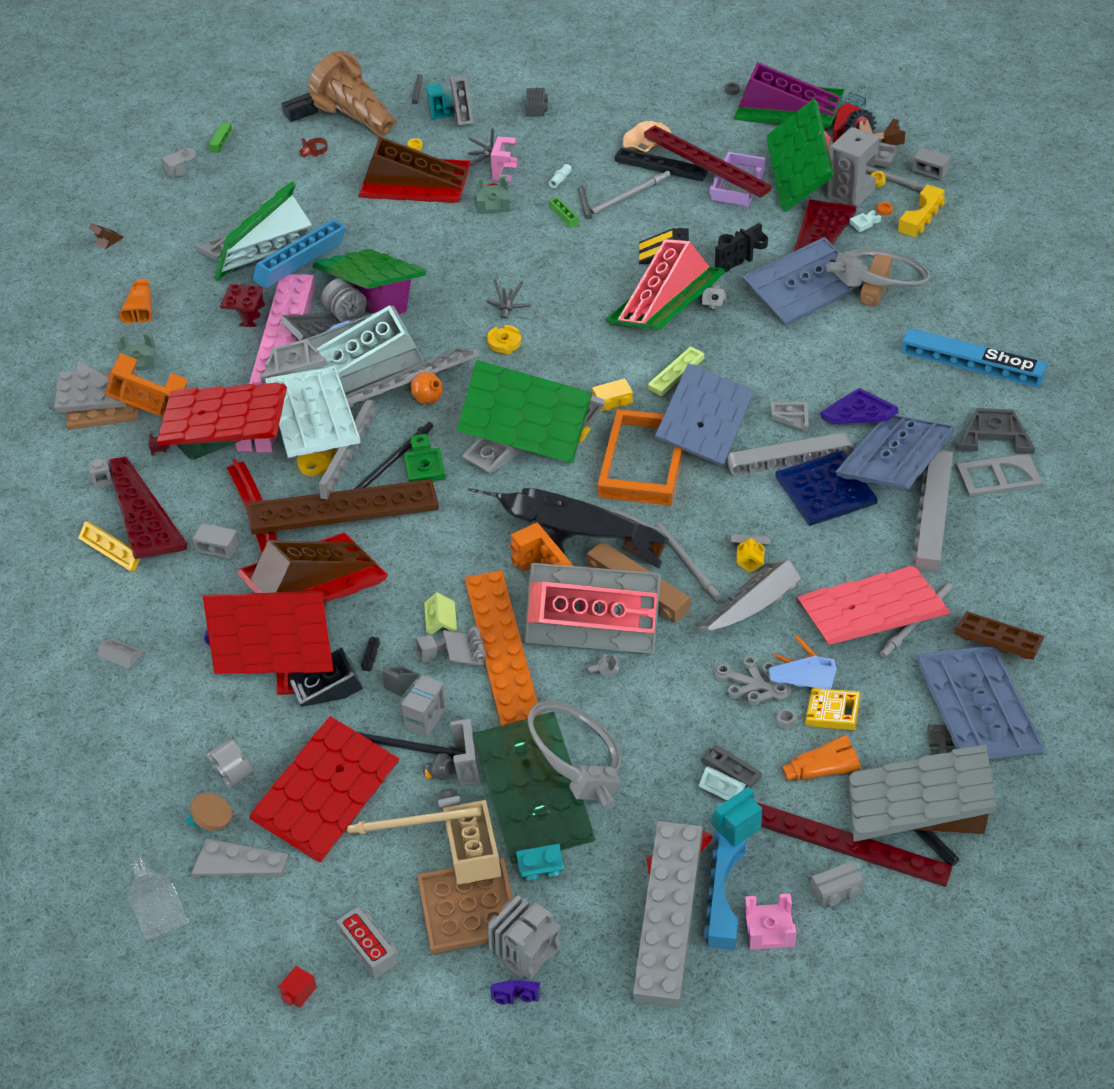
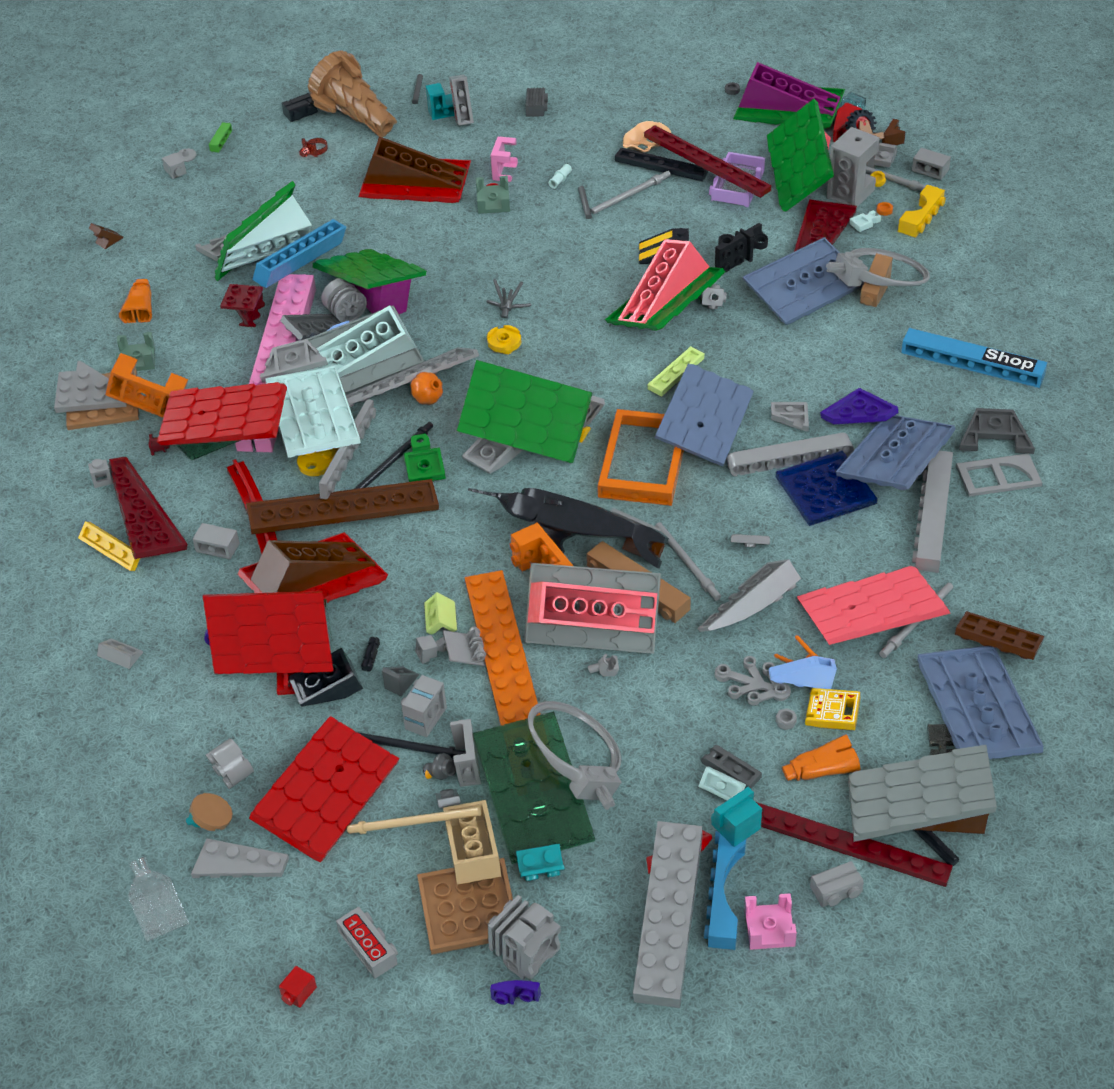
yellow tile [407,138,423,151] -> none
dark grey plant [468,128,494,166] -> none
bright green piece [549,197,579,228] -> none
yellow brick [592,378,633,412] -> none
yellow brick [736,538,765,572] -> none

